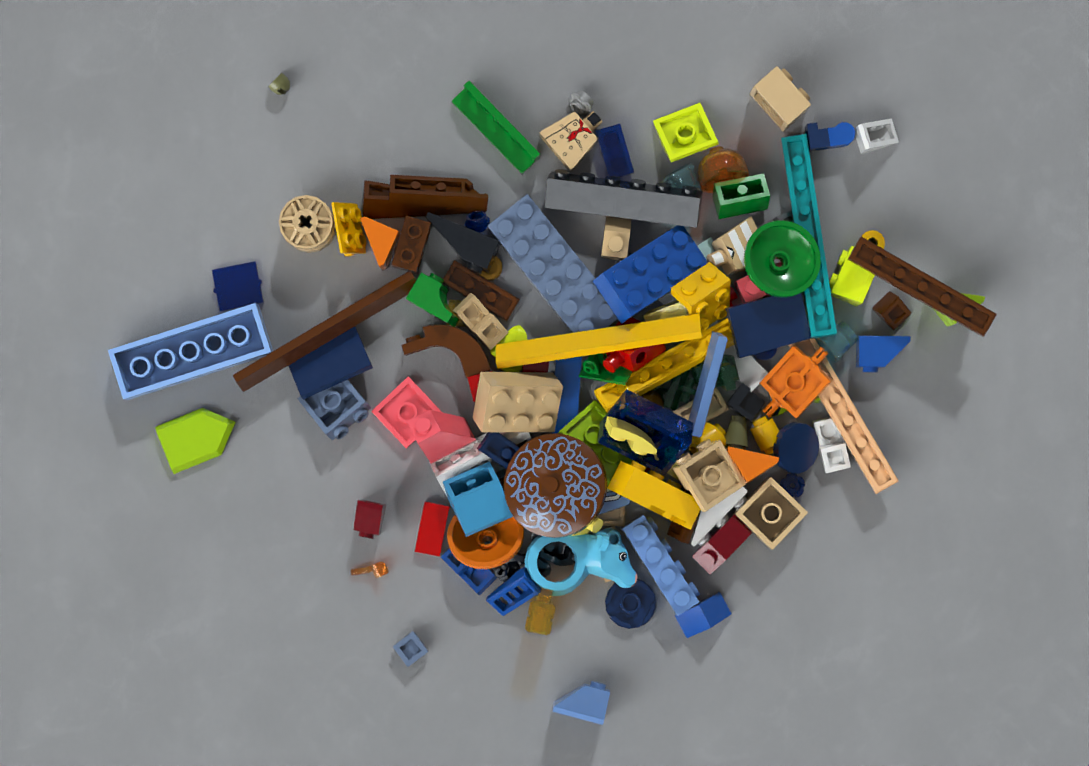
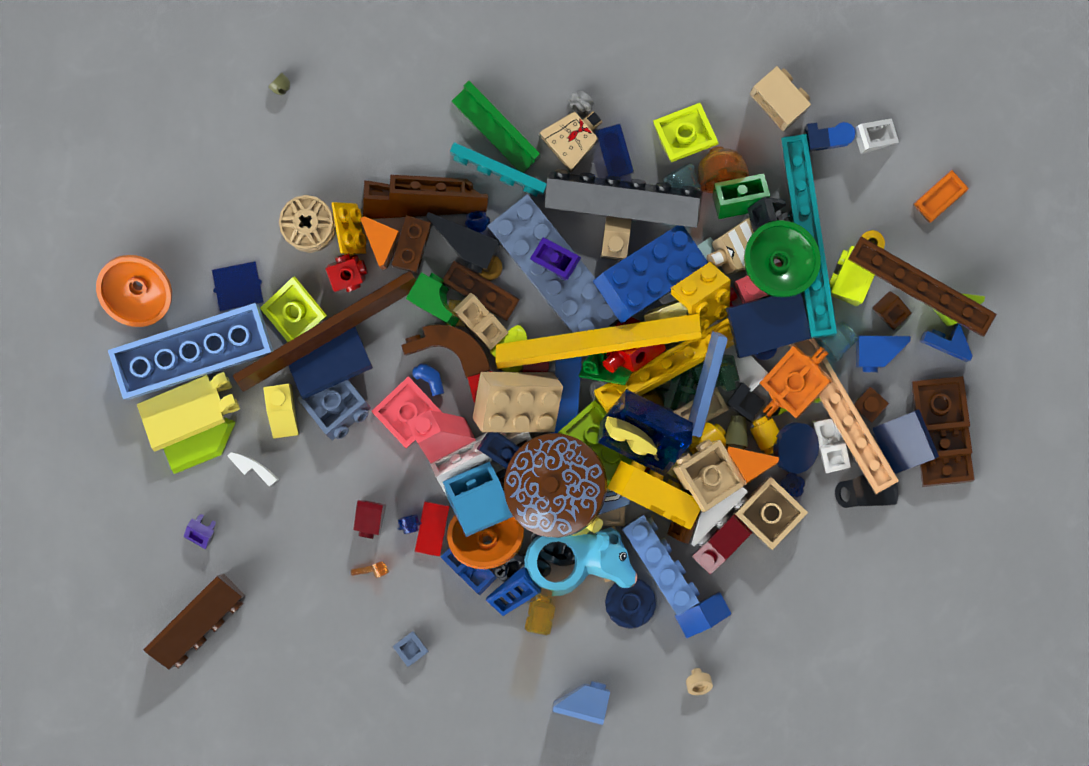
none -> orange dish [96,255,172,327]
none -> light yellow tile [137,372,240,452]
none -> reddish brown slope [143,574,245,670]
none -> dark purple tile [183,514,215,549]
none -> white slope [227,452,279,487]
none -> neon yellow slope [260,276,327,342]
none -> light yellow slope [263,384,299,439]
none -> red brick [325,254,368,292]
none -> clear blue plate [397,514,422,534]
none -> blue arm [412,364,444,396]
none -> teal plate [450,142,547,197]
none -> dark purple slope [530,237,581,280]
none -> tan tile [686,668,713,695]
none -> black panel [747,197,786,232]
none -> black piece [835,474,898,508]
none -> reddish brown plate [854,387,889,423]
none -> tile [872,409,939,474]
none -> reddish brown slope [912,376,975,487]
none -> orange tile [913,170,969,223]
none -> blue slope [920,323,973,362]

